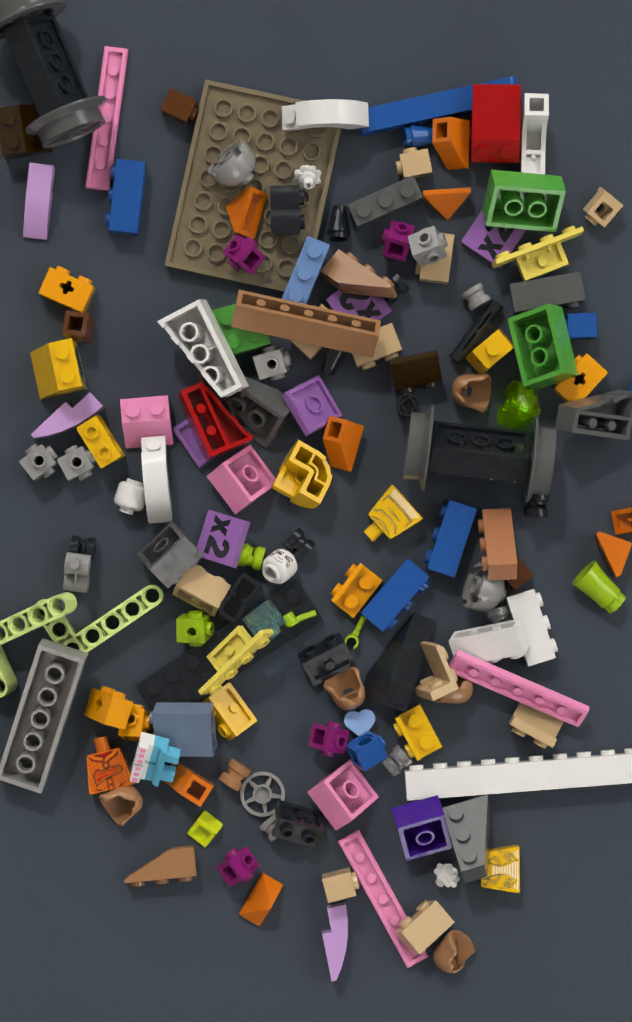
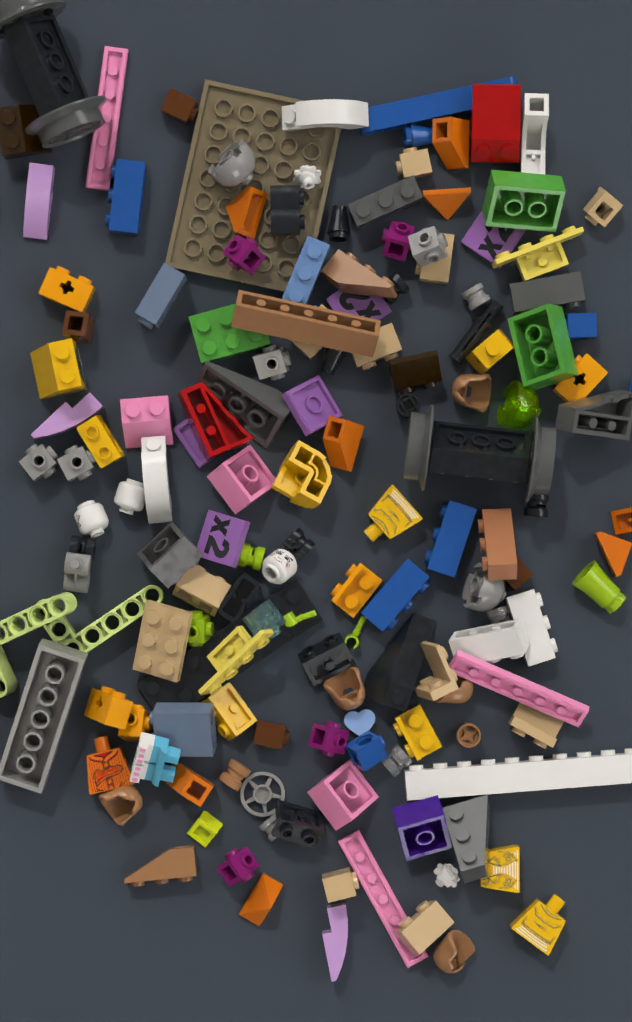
white wedge [157,299,249,398] -> none
none -> white head [74,500,109,538]
none -> tan plate [133,600,193,683]
none -> sand blue brick [135,263,187,330]
none -> reddish brown brick [253,719,290,750]
none -> medium nougat wheel [456,723,481,748]
none -> yellow torso [509,894,566,956]

